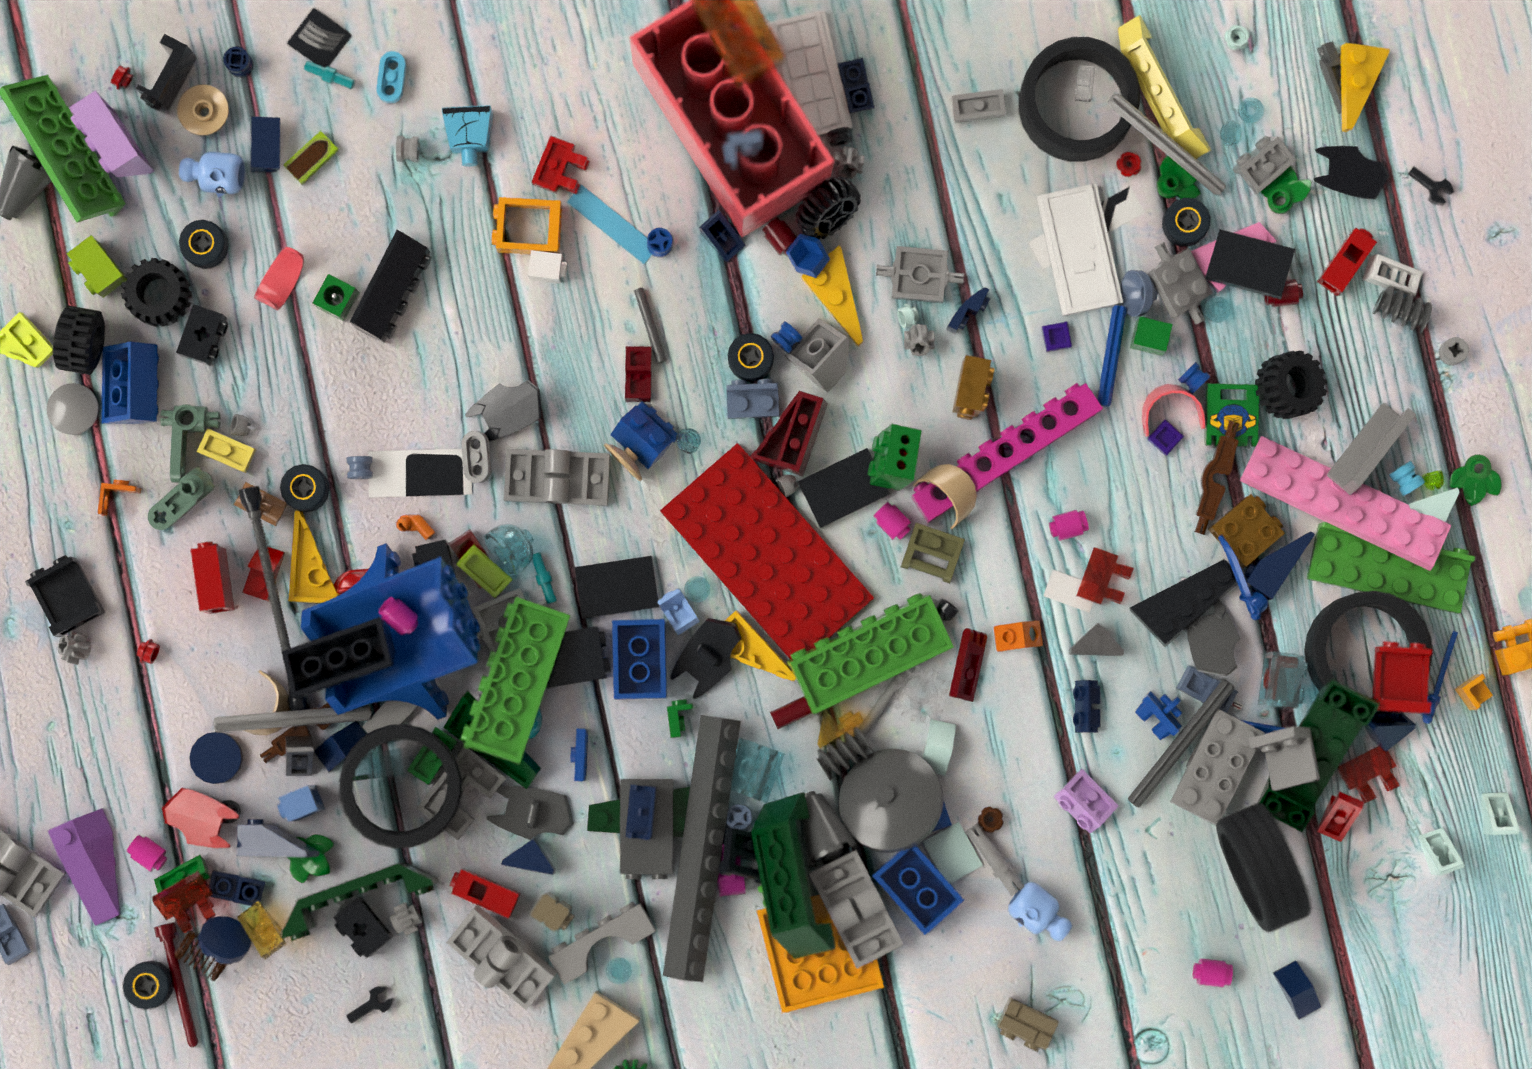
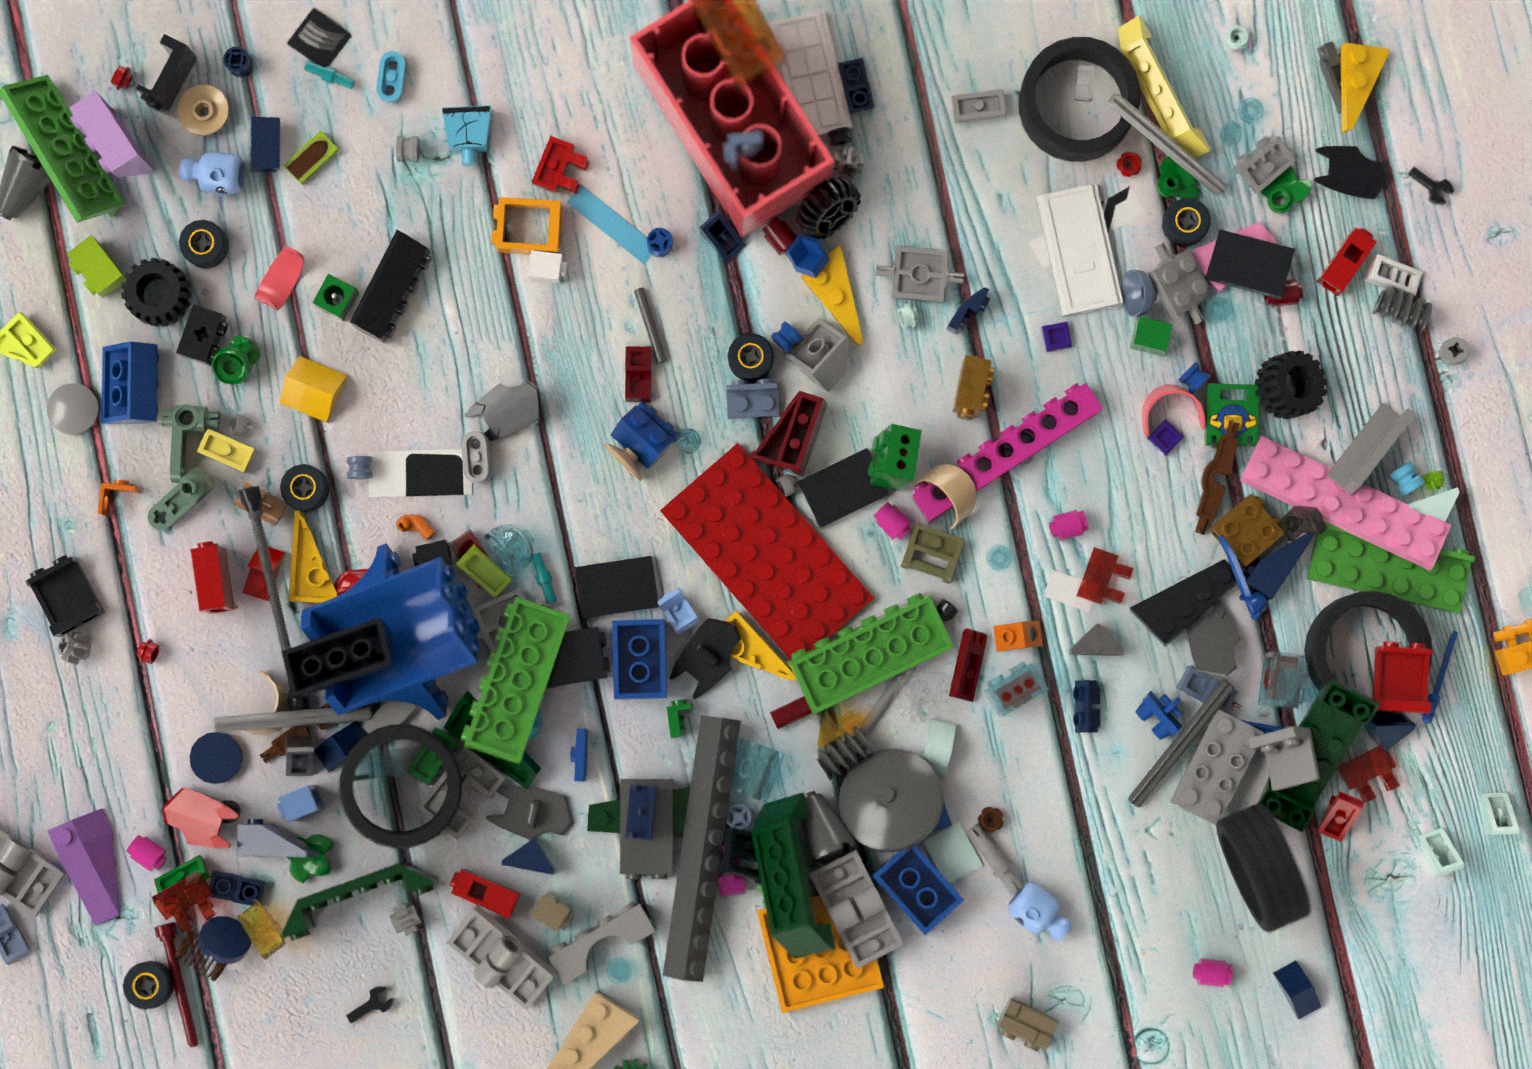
black tyre [53,306,105,375] -> none
black brick [333,896,394,958] -> none
dark pink brick [378,597,418,635] -> none
light grey plate [504,449,610,506] -> none
clear light blue plate [684,576,710,602] -> none
light grey gear [904,324,935,356] -> none
lavender bracket [1054,769,1118,833] -> none
blue axle [1097,305,1127,406] -> none
green plate [1450,454,1502,506] -> none
light orange panel [1455,673,1493,710] -> none
none -> green hair [212,335,261,384]
none -> yellow slope [280,356,348,423]
none -> clear light blue piece [983,661,1049,717]
none -> clear light blue plate [986,545,1012,571]
none -> clear smoke bracket [1280,506,1327,541]

